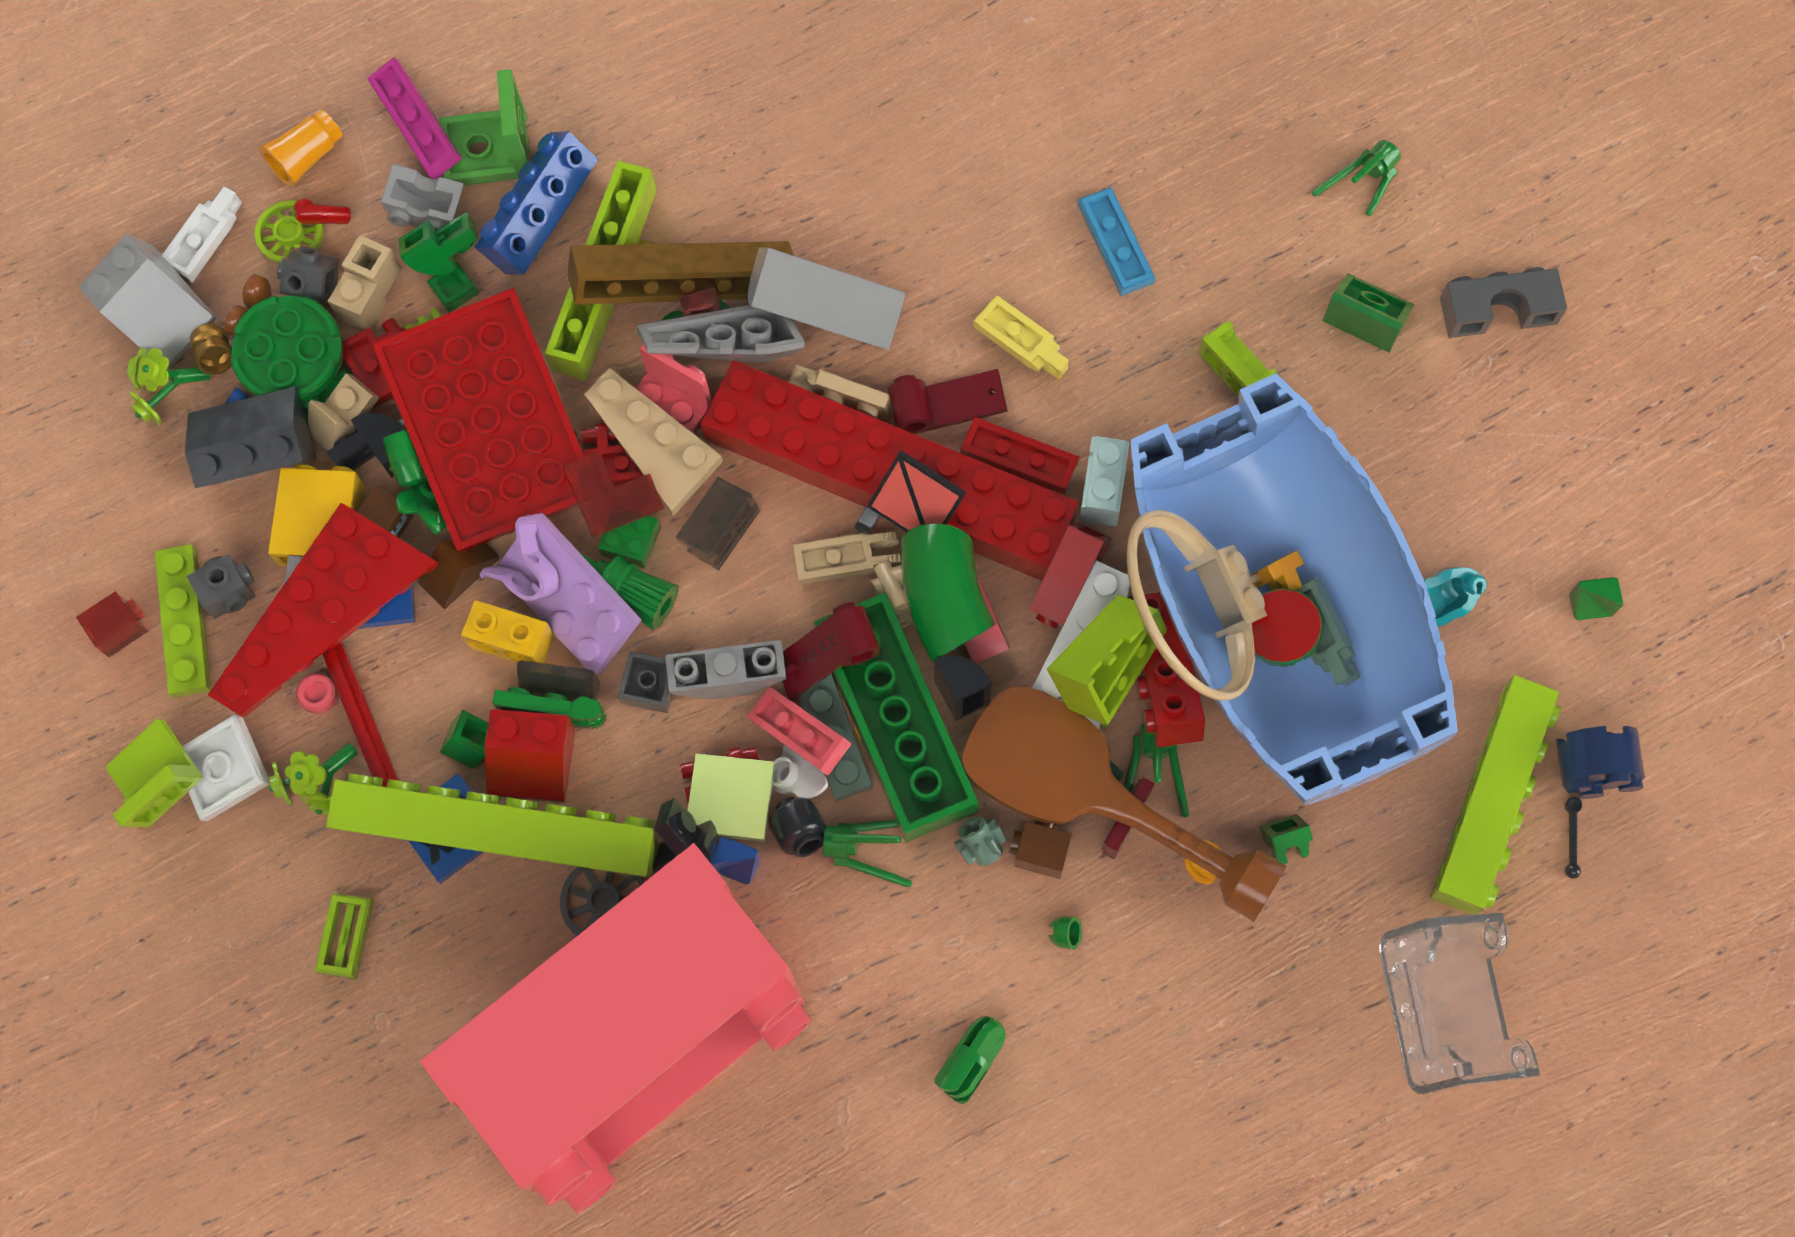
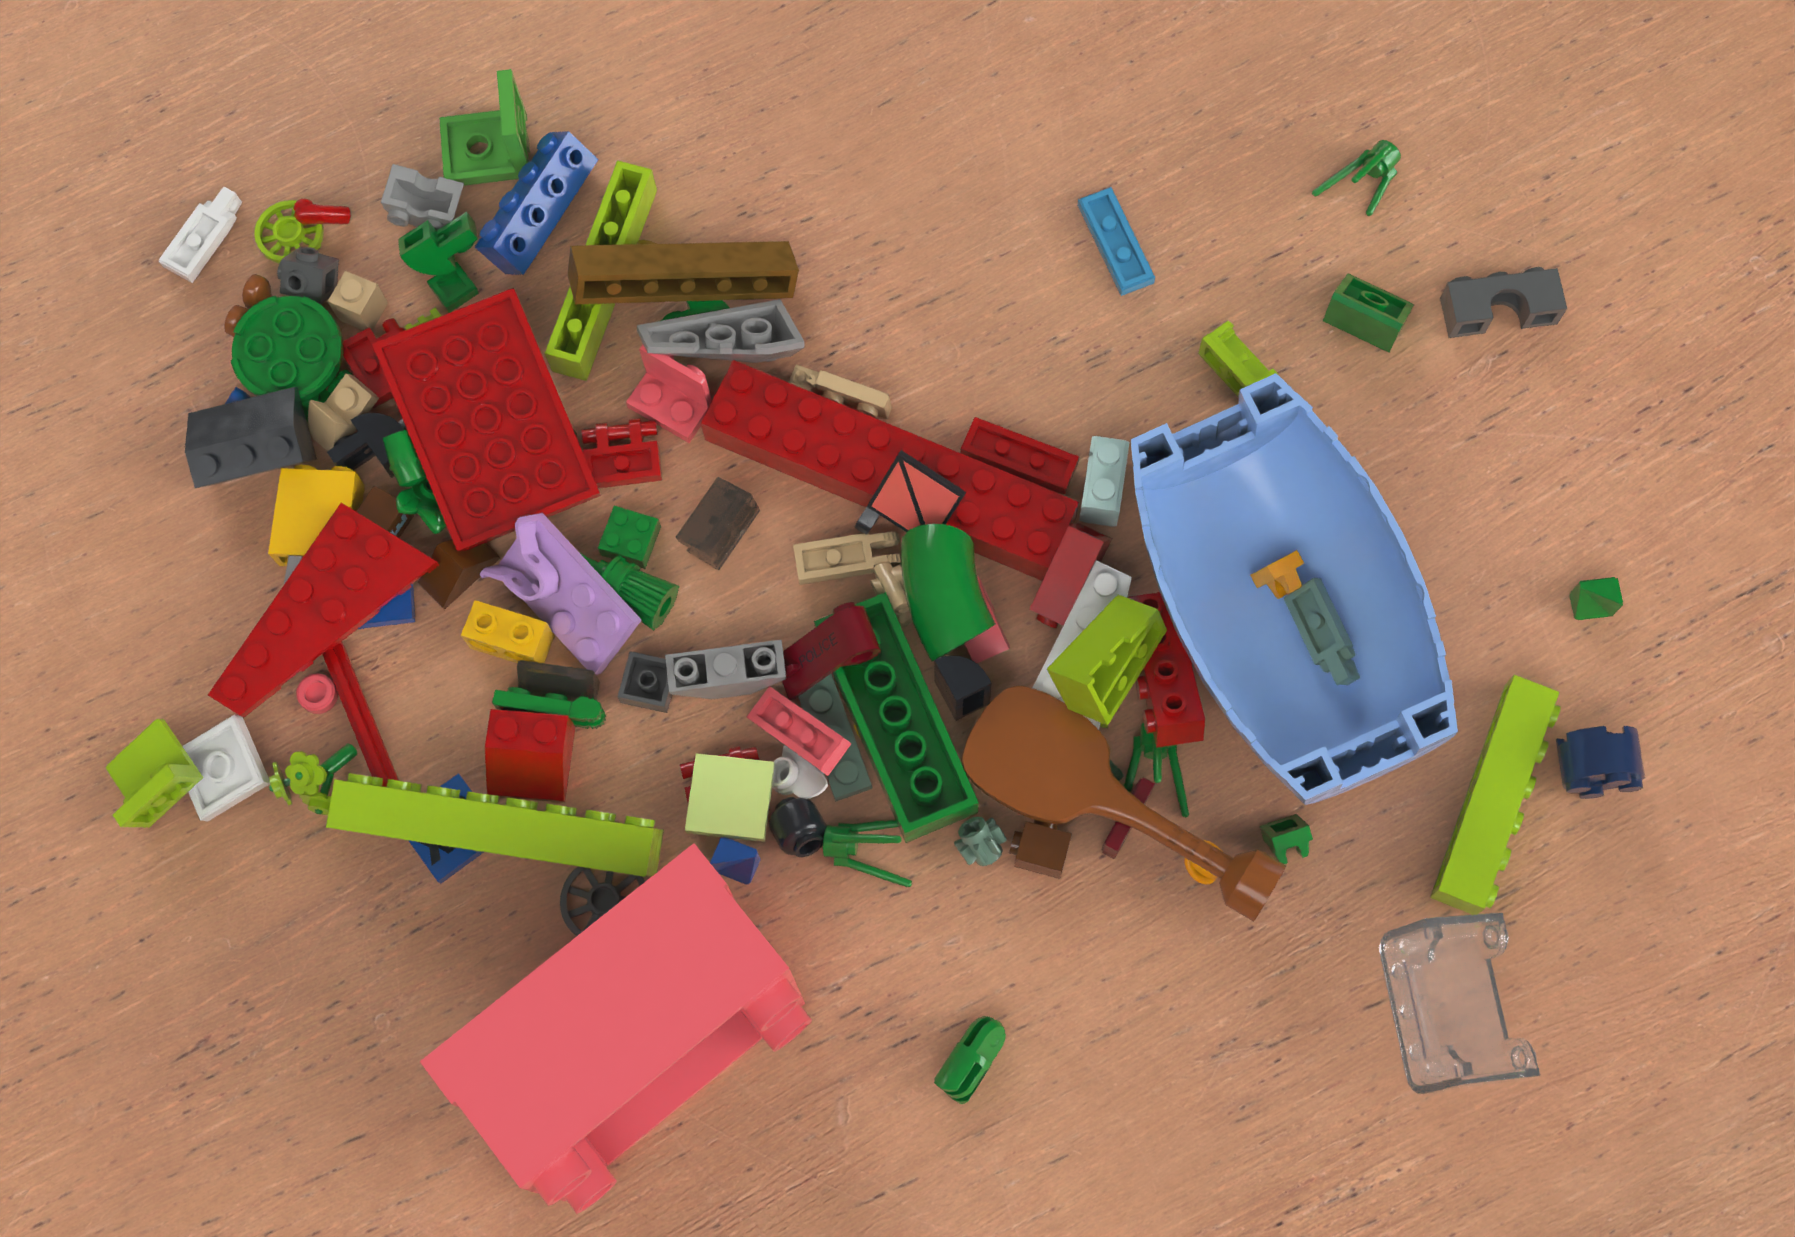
clear red brick [76,591,148,657] -> none
light grey slope [79,234,217,369] -> none
lime plant [127,347,210,426] -> none
lime plate [154,544,211,698] -> none
dark grey brick [187,554,256,619] -> none
pearl gold wheel [189,323,232,375] -> none
light orange plant [259,110,343,187] -> none
lime tile [314,893,374,979] -> none
tan brick [341,235,402,297] -> none
dark pink tile [367,57,463,179] -> none
green slope [440,709,488,769] -> none
clear red plate [562,452,664,538] -> none
tan wing [584,368,723,516] -> none
black brick [652,798,718,873] -> none
clear red tile [679,287,721,317] -> none
light grey brick [748,247,906,350] -> none
dark red door [888,369,1008,434] -> none
light yellow hinge [973,295,1069,380] -> none
green hinge [1048,916,1082,949] -> none
tan brick [1127,510,1268,701] -> none
red tile [1252,588,1323,667] -> none
teal arm [1424,567,1487,627] -> none
black hinge [1564,797,1582,879] -> none

